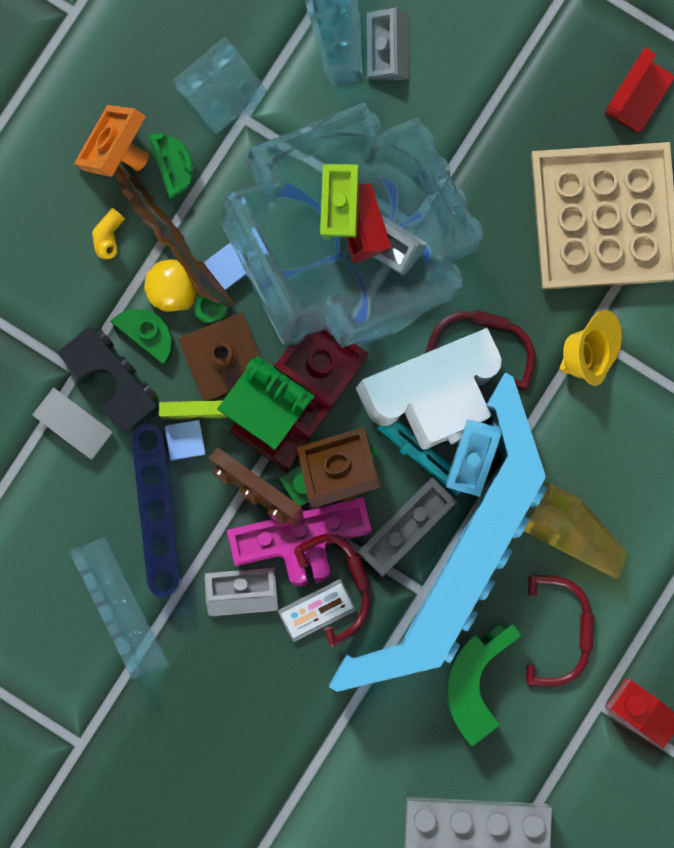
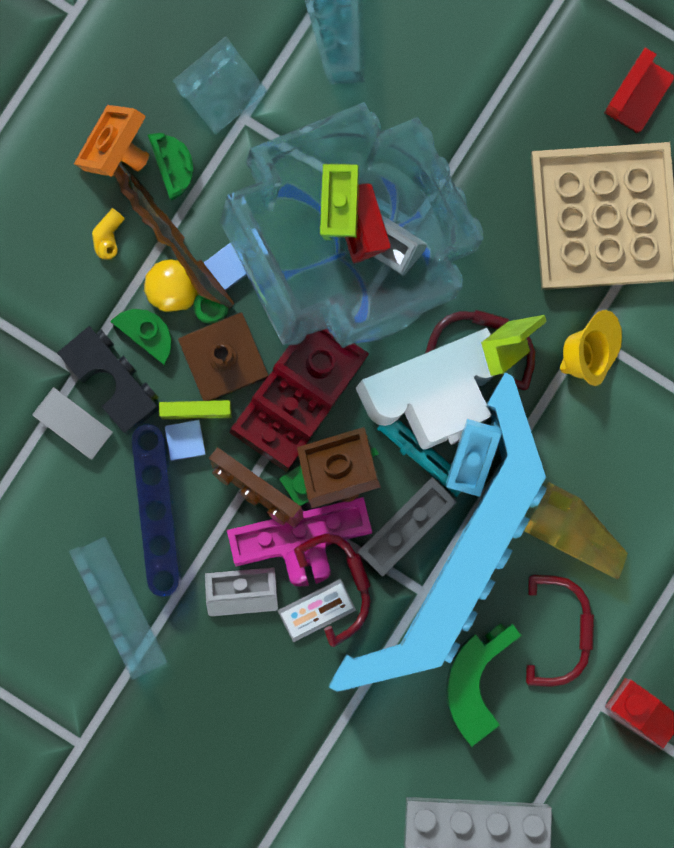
green hinge [217,356,314,450] -> none
light grey slope [366,7,409,81] -> none
none -> lime panel [481,315,547,376]

